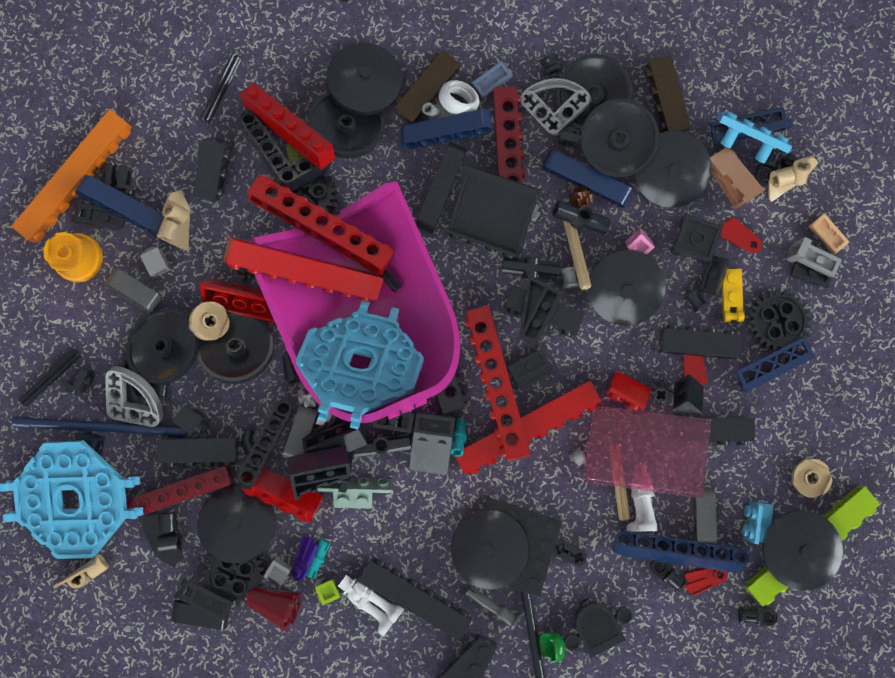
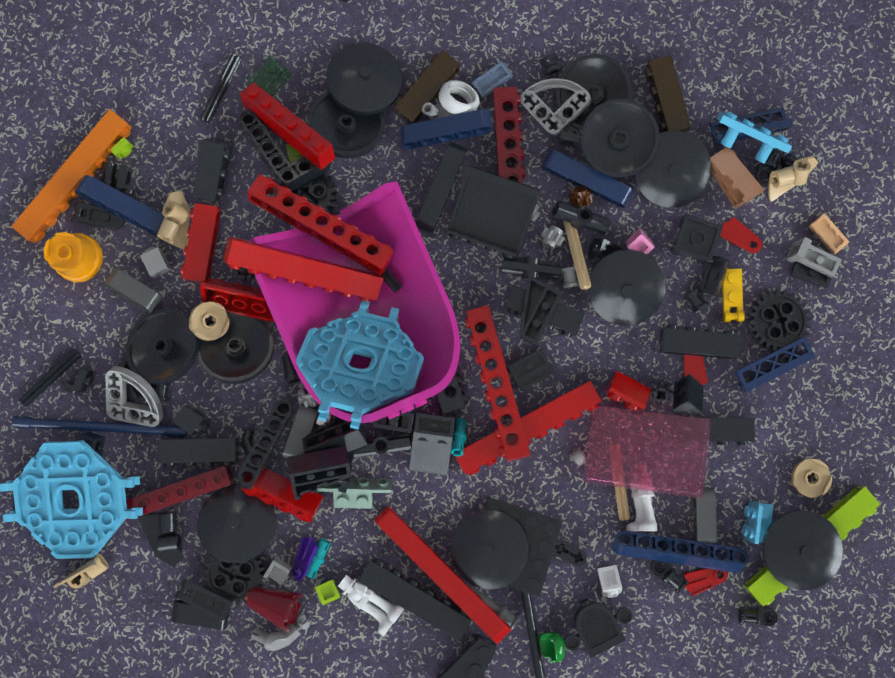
none -> lime plate [110,137,134,160]
none -> red brick [180,203,221,283]
none -> clear green plate [246,55,292,97]
none -> light grey arm [251,614,310,651]
none -> red beam [374,506,512,644]
none -> light grey gear [540,225,565,249]
none -> black bracket [588,238,622,259]
none -> white bracket [597,565,622,598]

